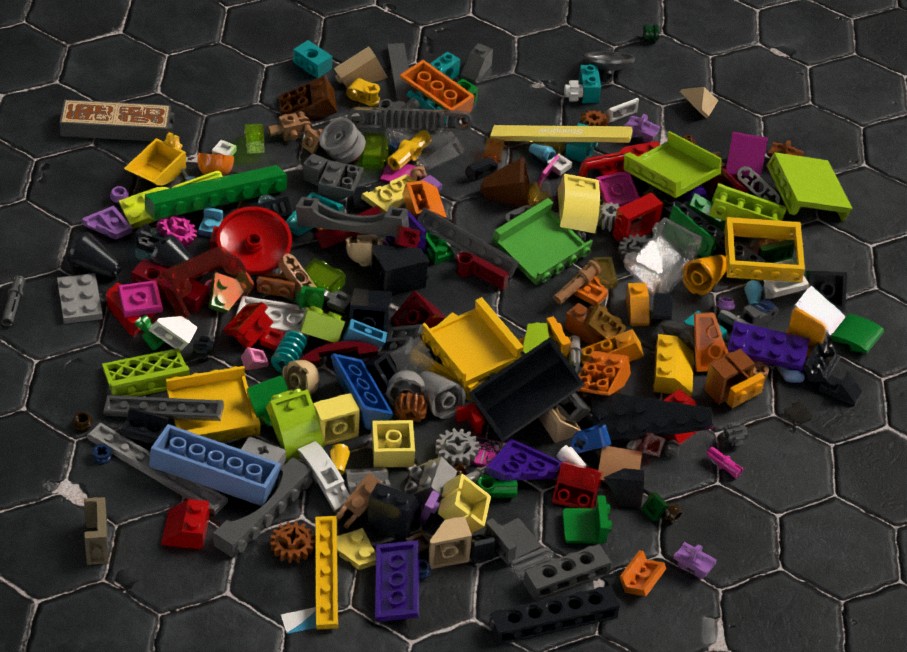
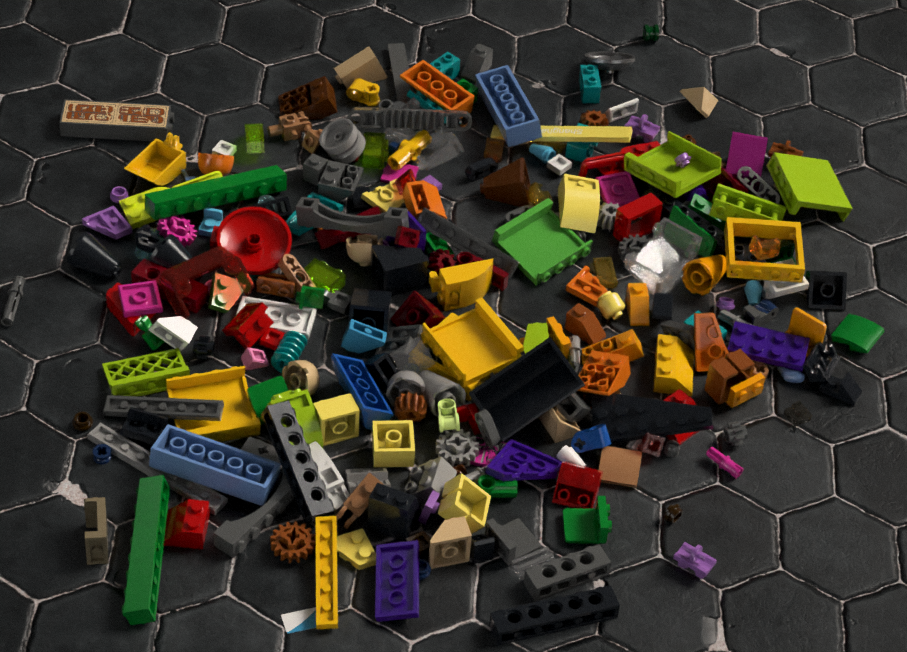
light grey plate [57,273,103,324] -> none
teal brick [293,40,332,78] -> none
lime slope [300,306,345,343] -> none
dark red slope [300,341,378,366] -> none
yellow cone [330,444,350,475] -> none
medium nougat arm [410,166,427,180] -> none
dark pink piece [532,155,560,192] -> none
medium nougat pin [553,260,601,305] -> none
white gear [564,80,583,101] -> none
pearl gold bracket [585,304,626,340] -> none
black slope [604,468,644,510] -> none
orange bracket [620,550,666,596] -> none
dark green tile [641,492,669,521] -> none
clear piece [793,286,846,339] -> none
none -> green brick [122,475,170,625]
none -> black brick [261,401,334,524]
none -> clear red slope [395,169,416,195]
none -> dark red gear [427,249,458,276]
none -> yellow piece [429,258,494,311]
none -> yellowish green piece [438,399,460,433]
none -> medium blue brick [475,65,542,147]
none -> dark grey beam [475,409,501,448]
none -> light yellow head [597,291,625,320]
none -> medium lavender plate [674,152,691,168]
none -> clear orange bracket [749,235,781,261]

